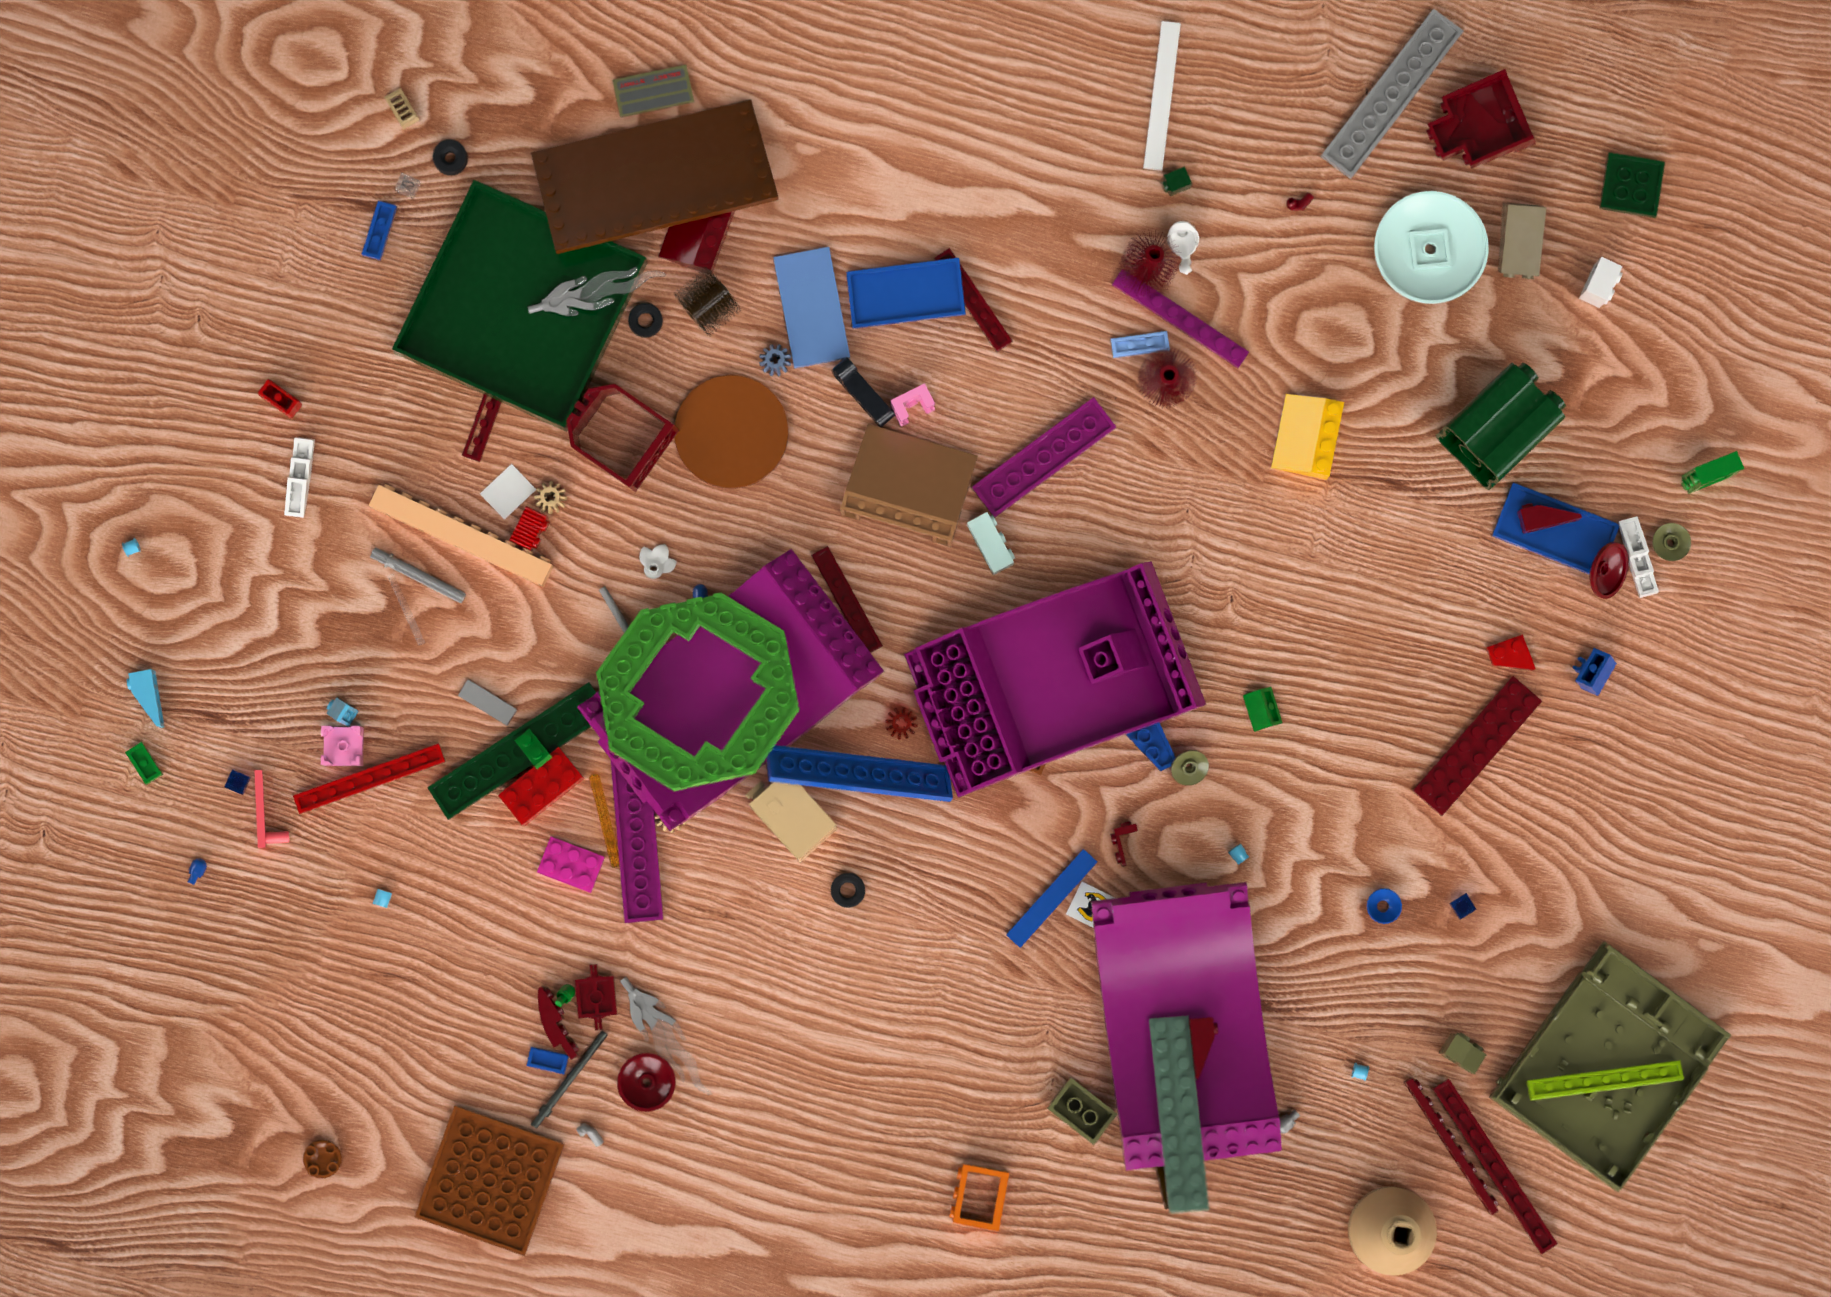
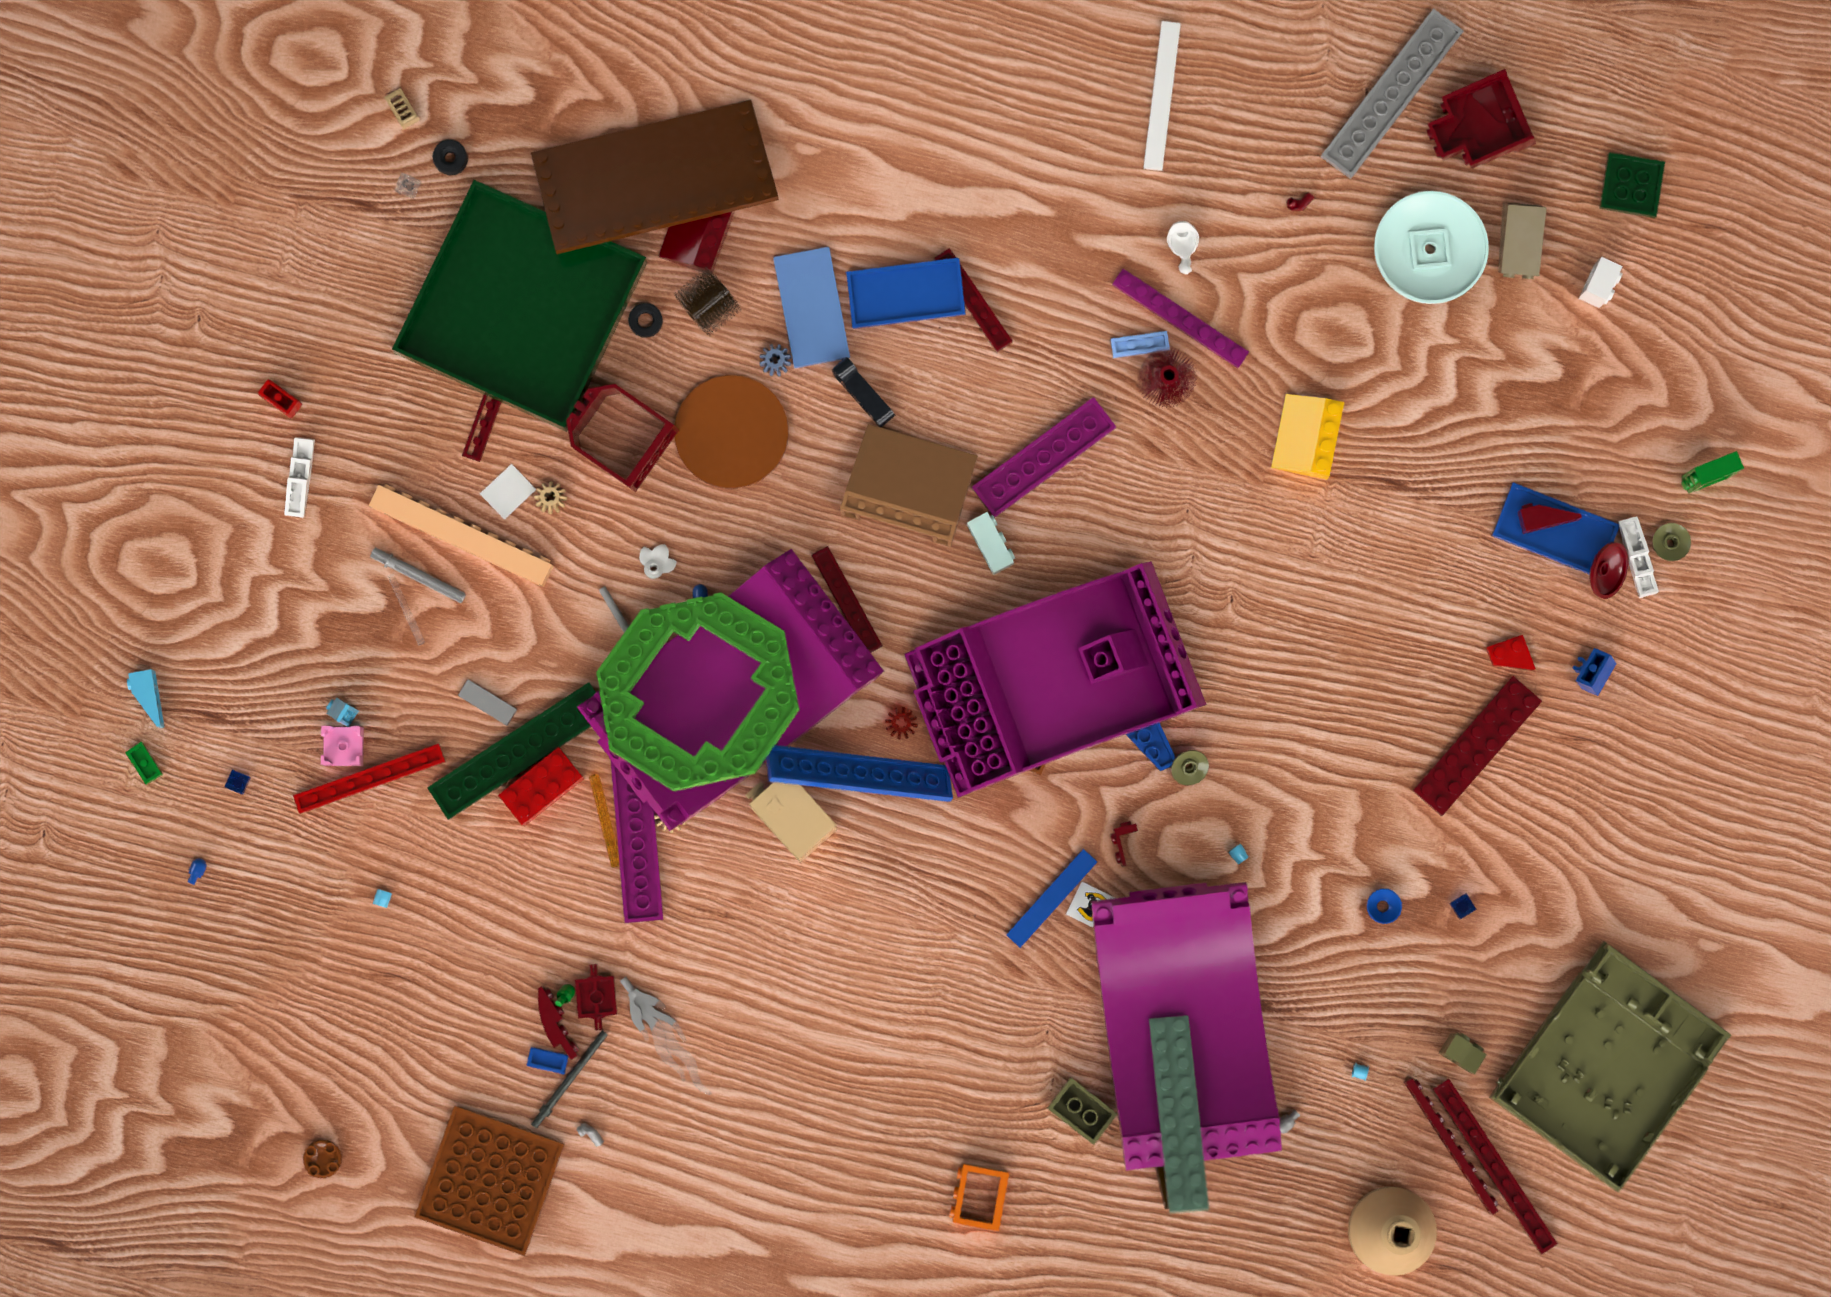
medium azure axle [122,538,141,557] -> none
coral piece [254,770,289,849] -> none
blue plate [362,201,397,261] -> none
red brick [510,506,550,551] -> none
green plate [514,728,552,769] -> none
clear piece [528,267,666,316] -> none
dark pink plate [537,837,605,893] -> none
dark grey tile [613,65,694,118] -> none
dark red dish [617,1053,676,1112] -> none
black tyre [831,873,865,908] -> none
bright pink panel [890,383,935,427] -> none
dark red piece [1117,231,1181,298] -> none
dark green brick [1161,166,1192,196] -> none
dark red slope [1189,1017,1218,1081] -> none
green panel [1243,687,1283,732] -> none
dark green brick [1436,363,1566,490] -> none
lime tile [1527,1060,1684,1101] -> none

